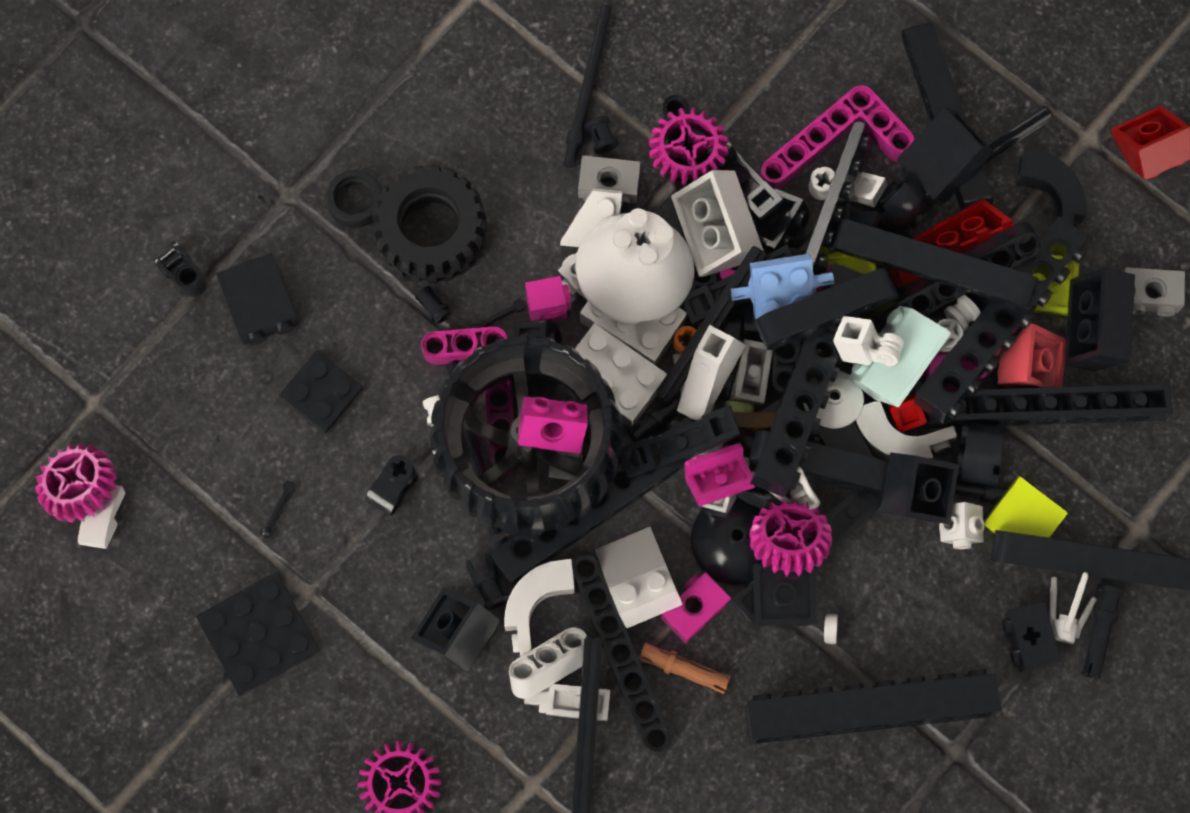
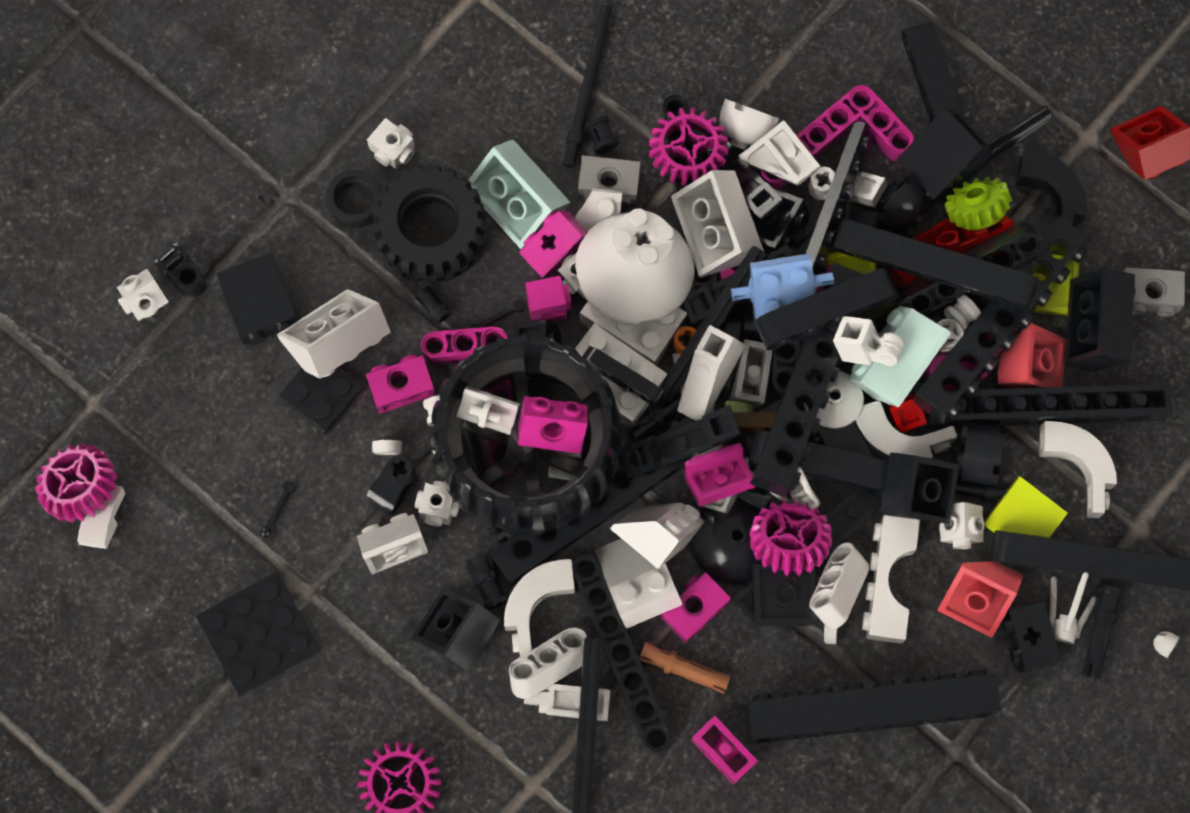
none -> white brick [117,269,169,321]
none -> white slope [277,289,391,379]
none -> white slope [357,513,428,574]
none -> dark pink brick [366,355,435,414]
none -> white brick [367,118,415,170]
none -> white tile [372,440,402,455]
none -> white brick [415,481,460,527]
none -> white hips [456,386,520,435]
none -> light aqua slope [469,140,571,249]
none -> dark pink brick [519,211,588,278]
none -> black beam [582,346,663,405]
none -> white slope [610,502,705,568]
none -> dark pink brick [691,716,758,786]
none -> white cylinder [719,99,779,150]
none -> white wing [739,120,821,186]
none -> white beam [809,542,870,629]
none -> white arch [862,515,920,644]
none -> coral slope [937,561,1024,638]
none -> lime gear [944,177,1012,230]
none -> white arch [1039,421,1117,518]
none -> white hinge [1153,631,1180,658]

